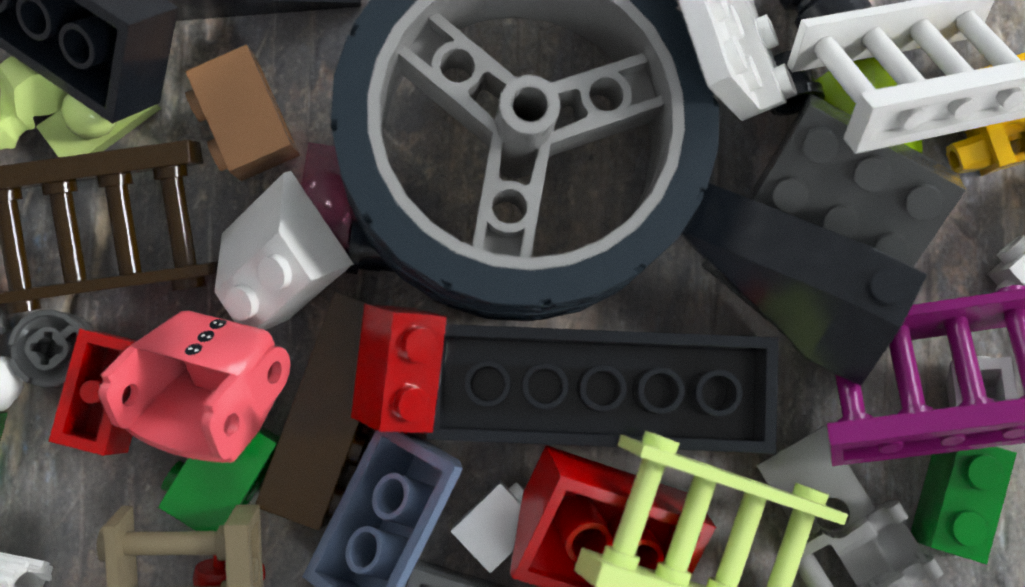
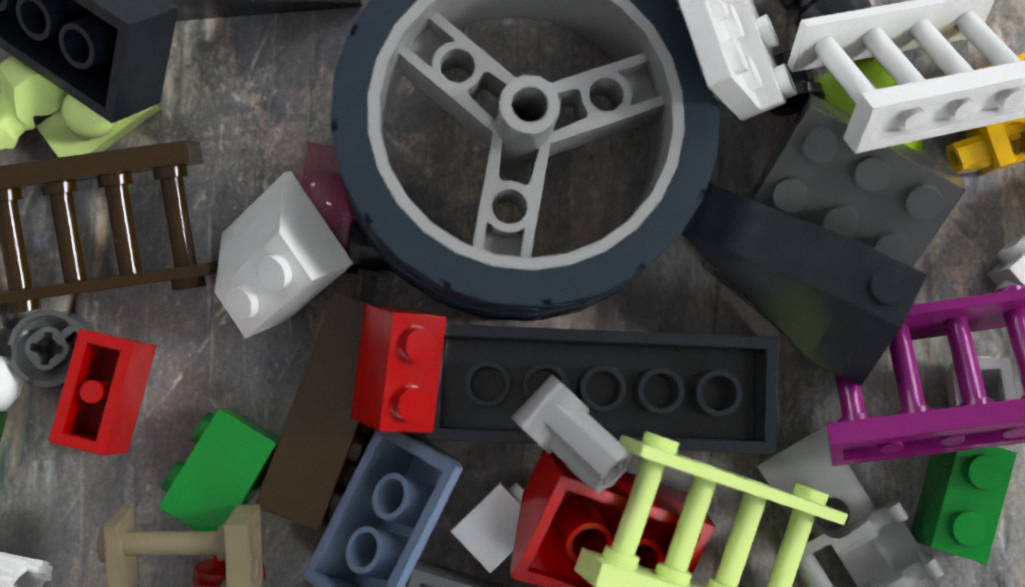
coral piece [99,311,291,462] -> none
medium nougat brick [185,44,300,181] -> none
none -> light grey piece [511,374,634,495]

